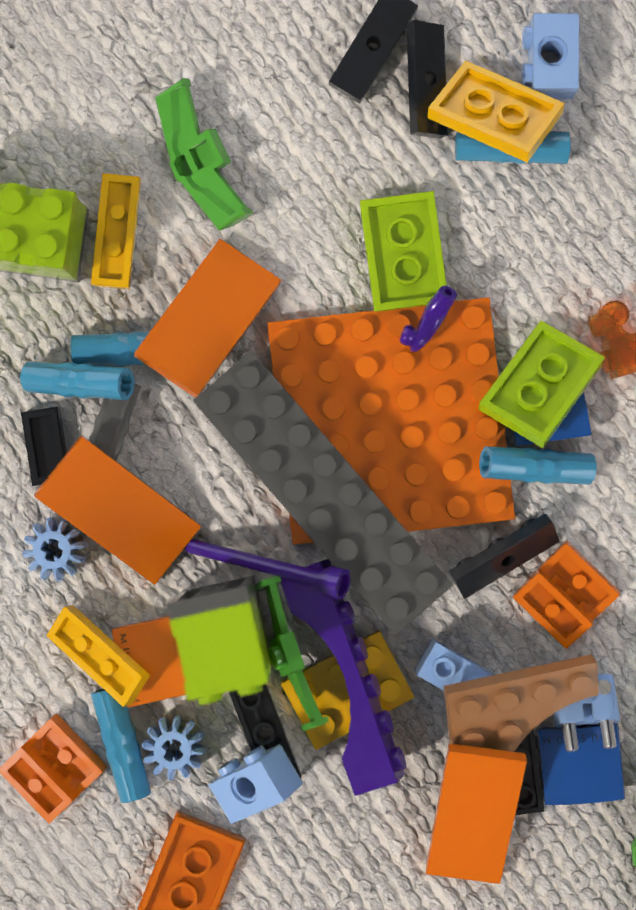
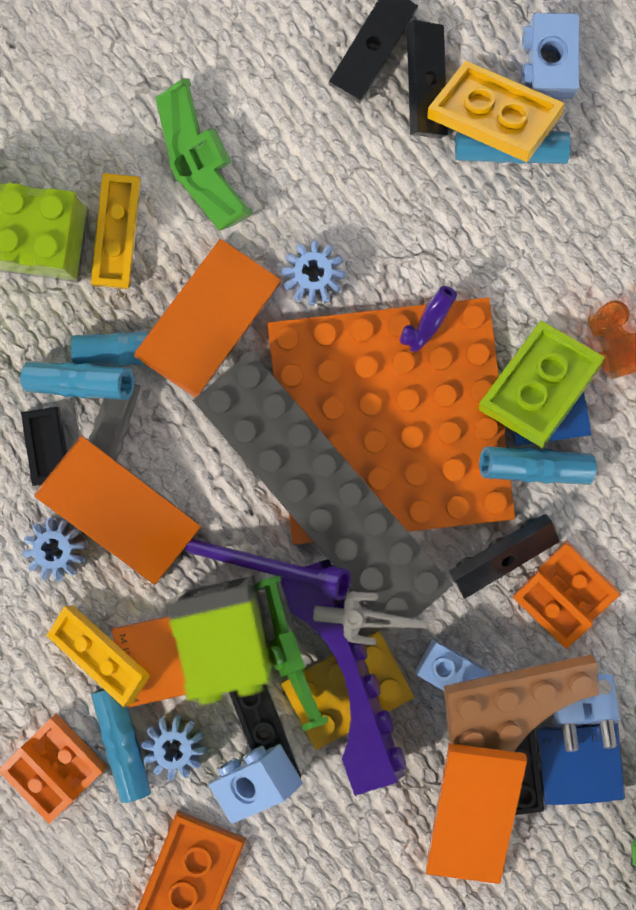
lime plate [359,191,447,312] -> none
none -> light blue gear [281,241,345,306]
none -> light grey piece [314,592,429,645]

